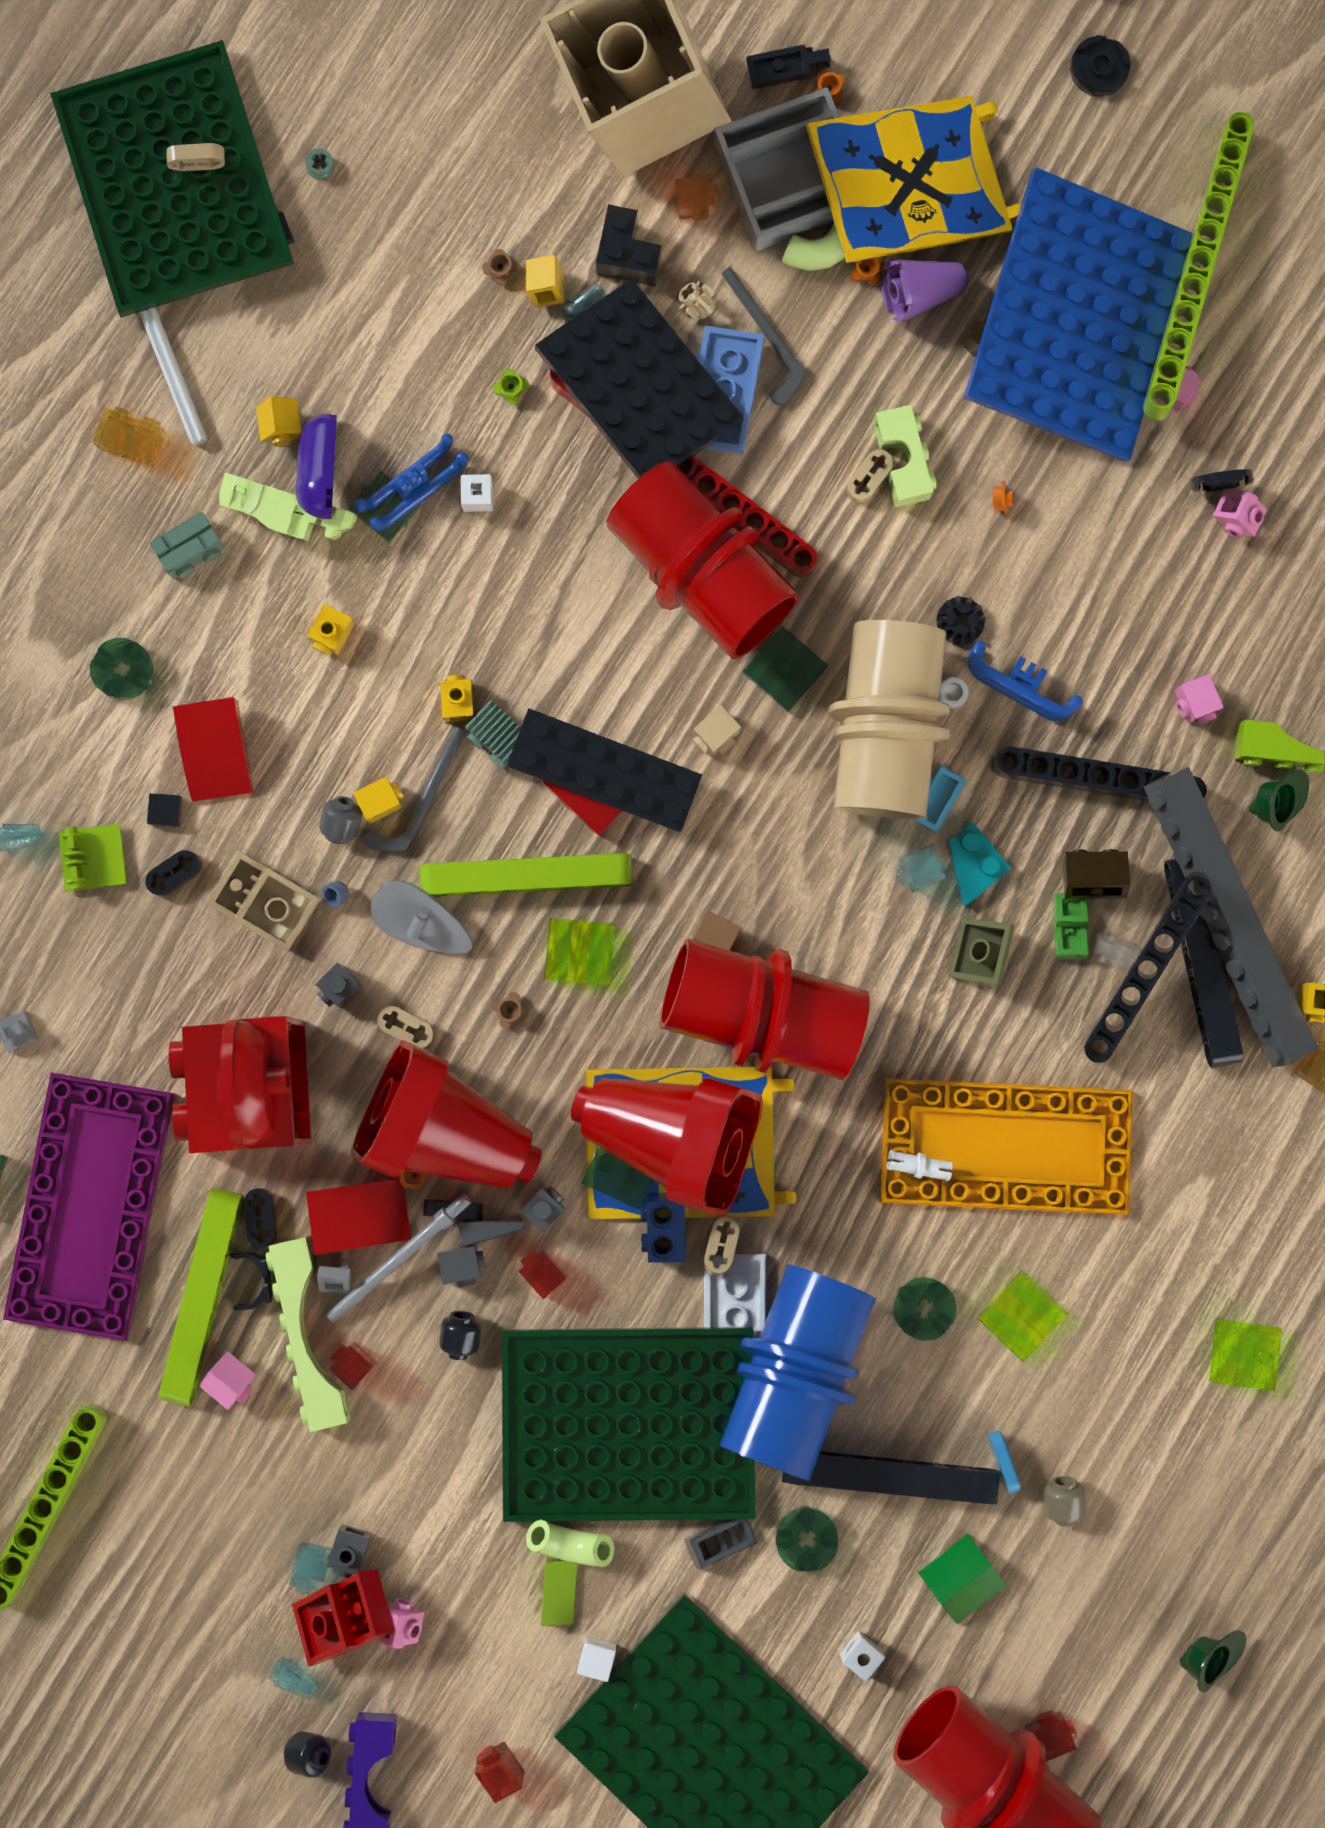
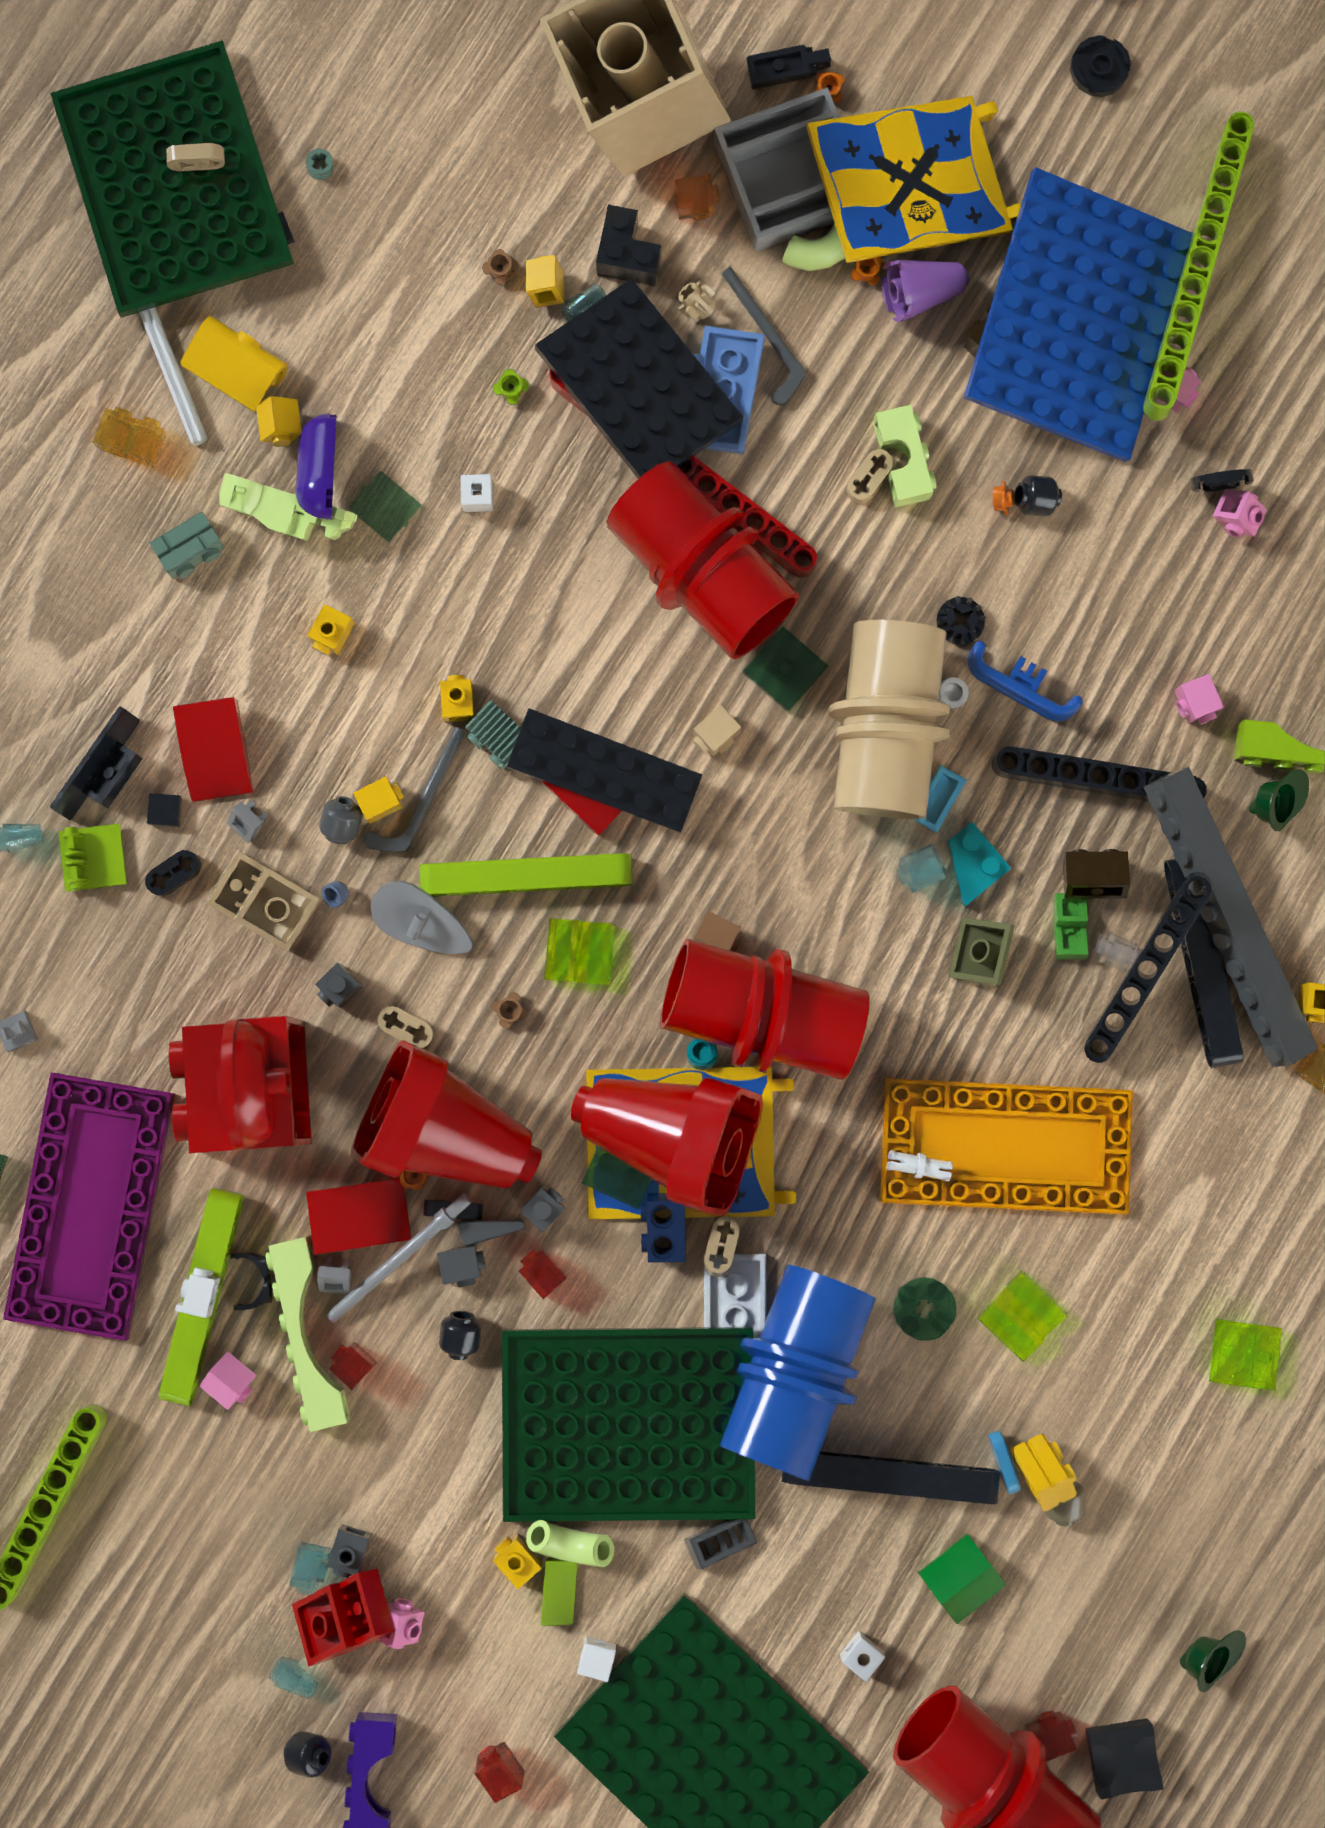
clear green plate [90,638,154,700] -> none
black beam [244,1188,277,1248] -> none
blue piece [354,433,469,531] -> none
clear green plate [775,1505,838,1572] -> none
none -> black bracket [50,706,143,820]
none -> white brick [175,1267,220,1318]
none -> yellow panel [180,316,288,413]
none -> light grey tile [226,801,268,844]
none -> yellow brick [493,1534,543,1590]
none -> teal tile [687,1039,718,1070]
none -> yellow brick [1011,1433,1078,1511]
none -> black head [1014,475,1062,516]
none -> black brick [1085,1718,1164,1800]

